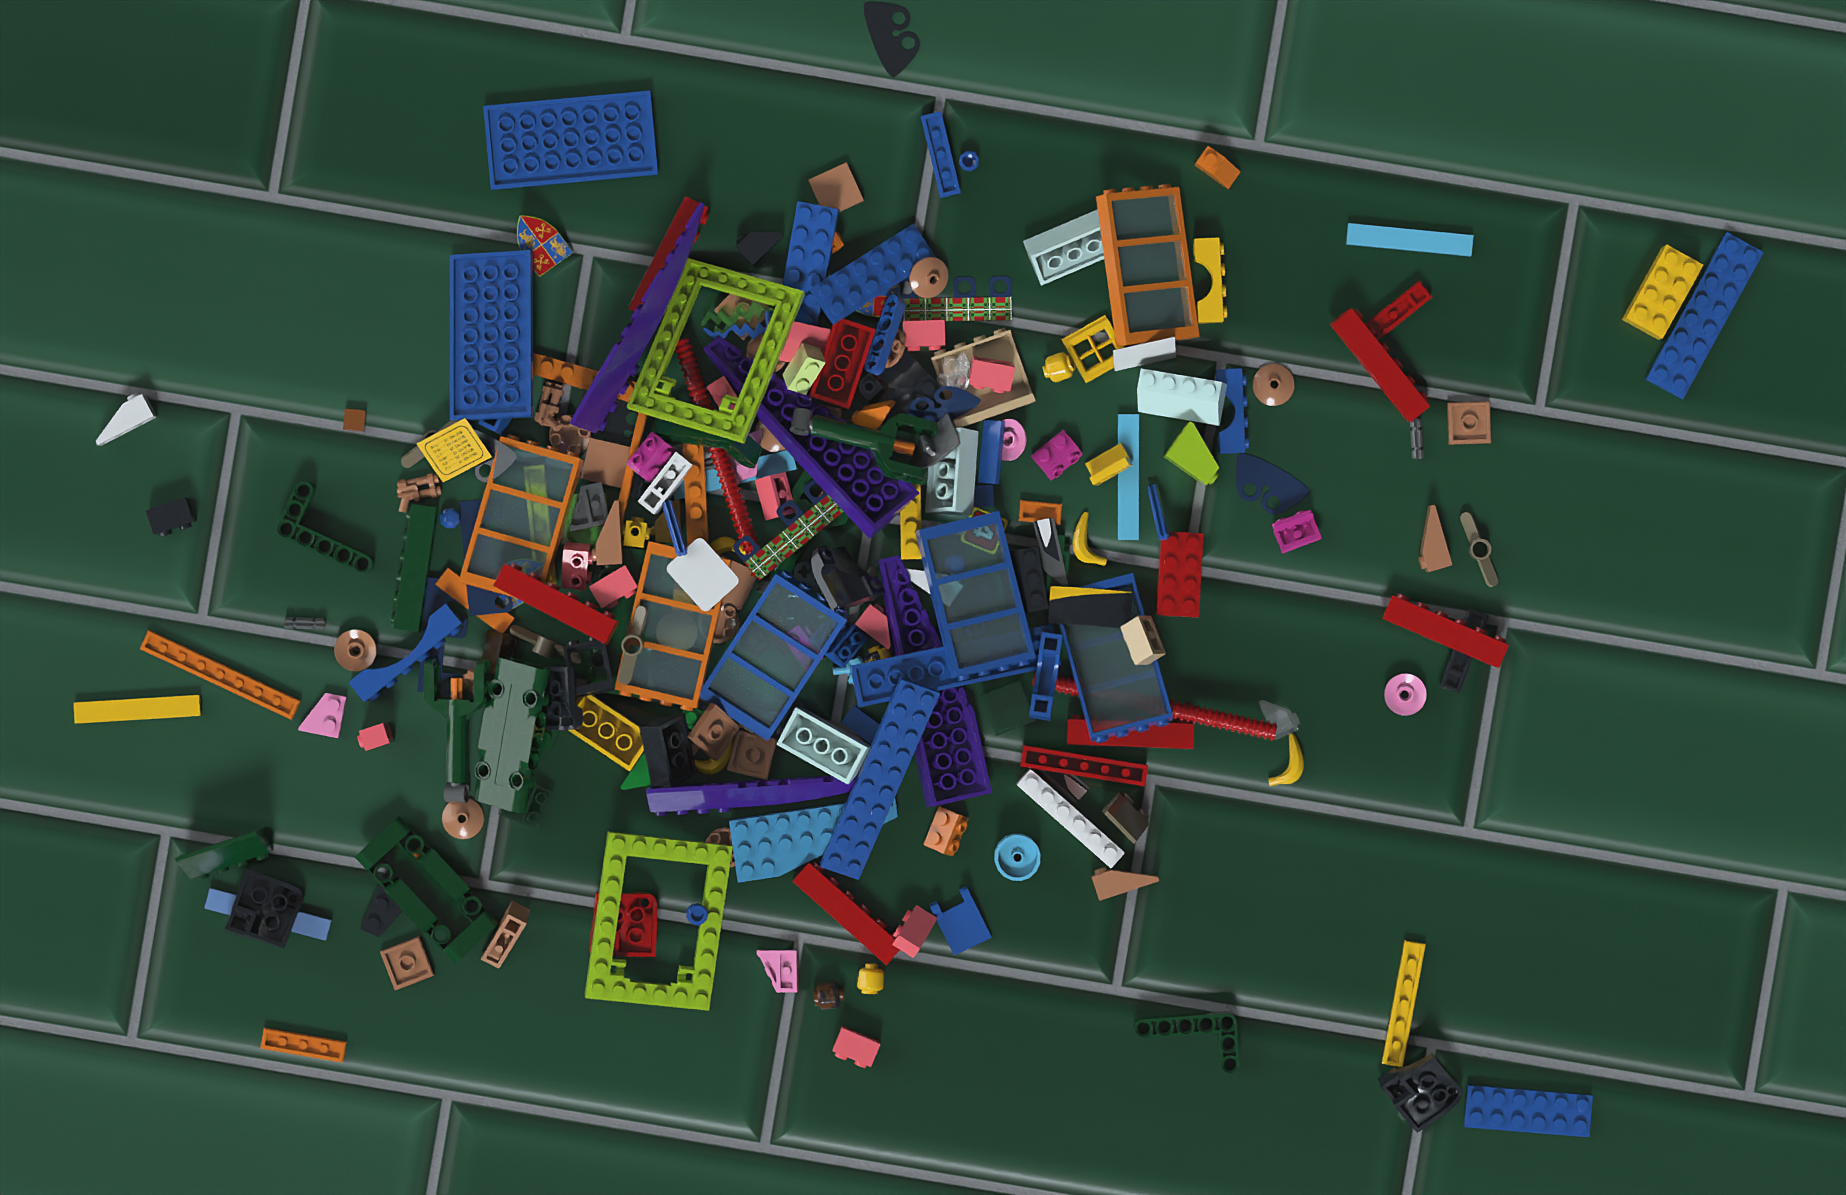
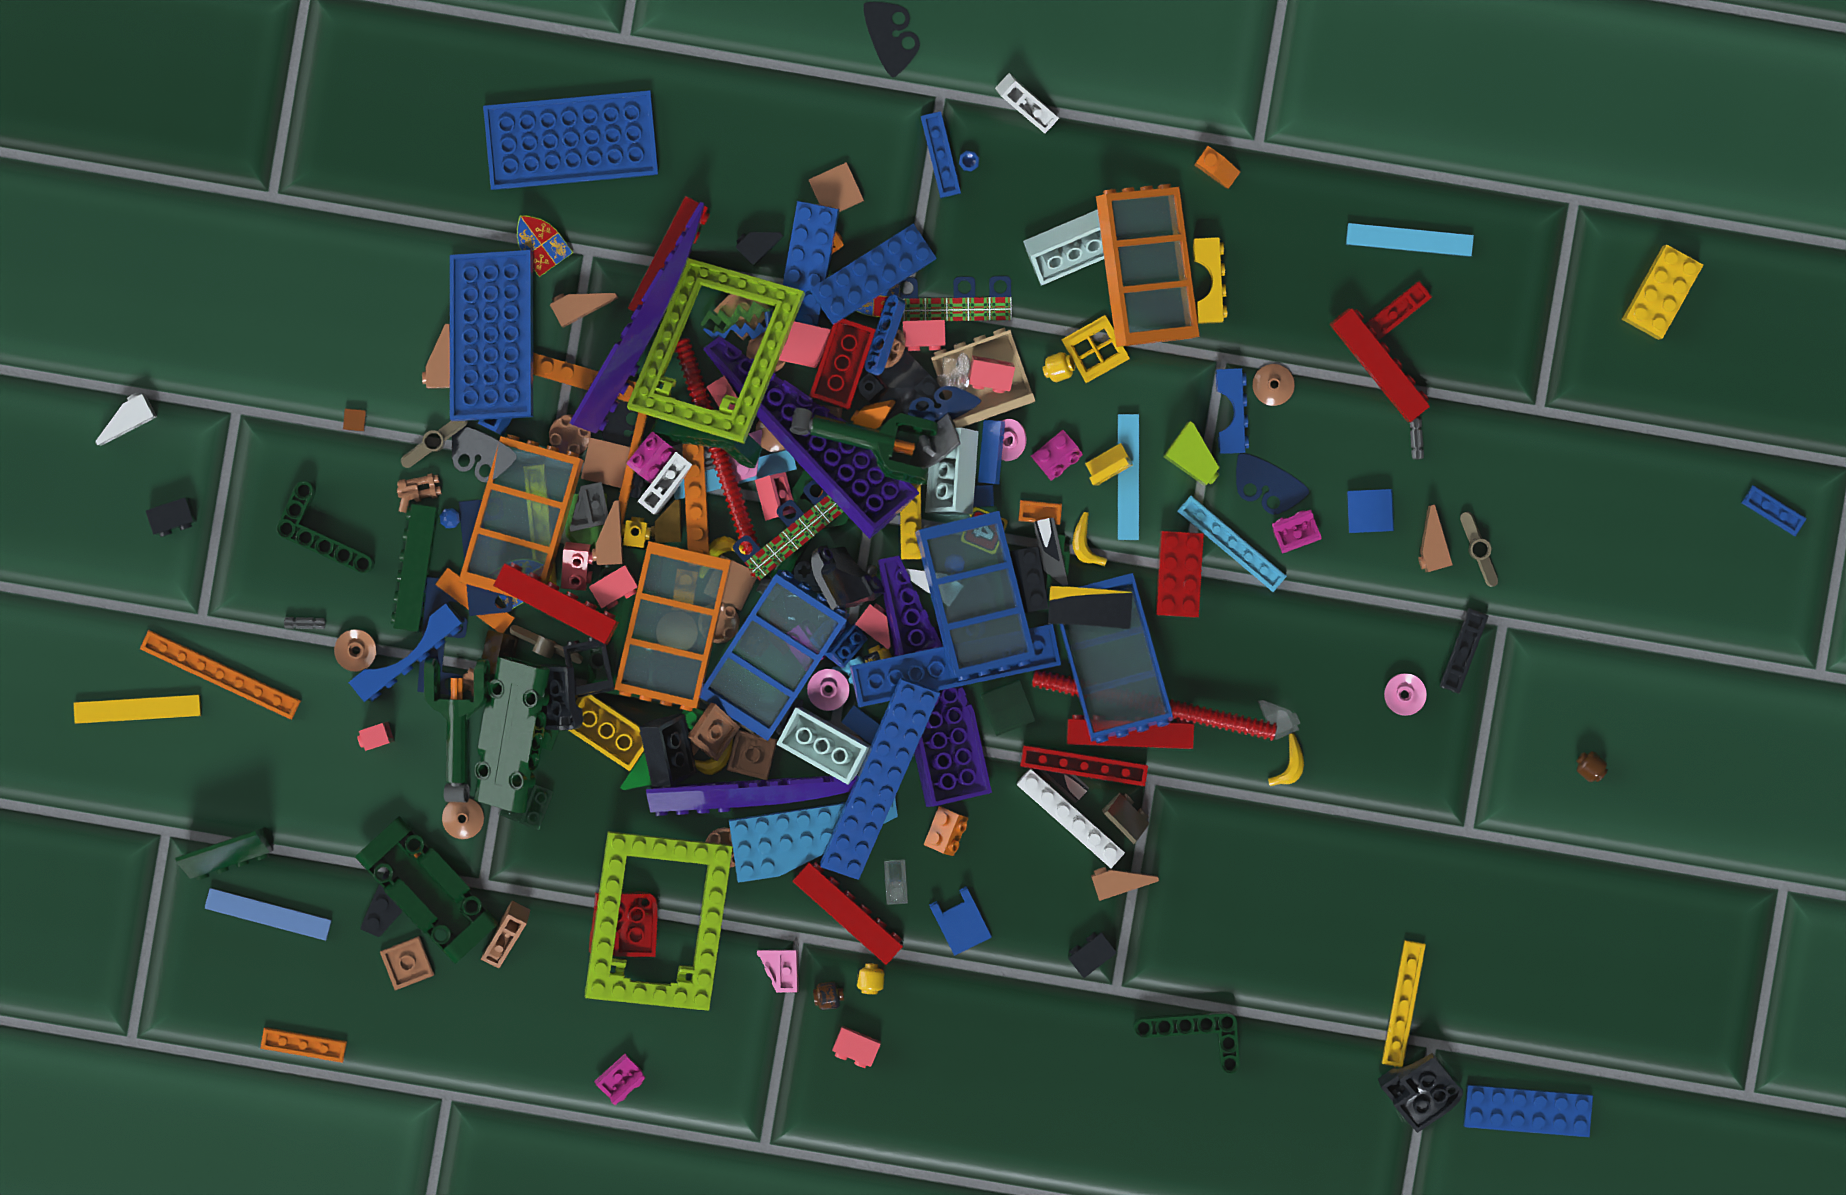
black slope [225,869,304,950] -> none
bright pink wing [298,693,347,738] -> none
yellow sticker [417,418,492,482] -> none
nougat piece [534,382,564,432] -> none
dark tan piece [618,606,648,685] -> none
blue axle [662,500,687,557] -> none
white sticker [667,538,739,611] -> none
blue tile [686,903,708,925] -> none
yellowish green brick [782,342,826,395] -> none
coral brick [892,905,938,958] -> none
nougat dish [909,257,948,298] -> none
medium azure wheel [994,833,1041,881] -> none
blue arch [1029,632,1063,721] -> none
white sticker [1113,337,1176,371] -> none
tan brick [1120,616,1166,665] -> none
light aqua slope [1137,369,1227,426] -> none
blue axle [1147,484,1170,540] -> none
red brick [1382,593,1509,669] -> none
nougat tile [1447,401,1491,445] -> none
blue plate [1645,232,1764,399] -> none
none -> nougat slope [422,324,450,389]
none -> nougat slope [550,293,618,328]
none -> dark pink bracket [594,1054,645,1105]
none -> bright pink dish [807,669,849,711]
none -> clear slope [884,860,908,905]
none -> white slope [995,73,1059,133]
none -> black brick [1068,931,1117,978]
none -> medium azure tile [1177,495,1287,592]
none -> blue slope [1347,489,1394,533]
none -> reddish brown head [1576,751,1608,782]
none -> blue tile [1741,485,1807,536]

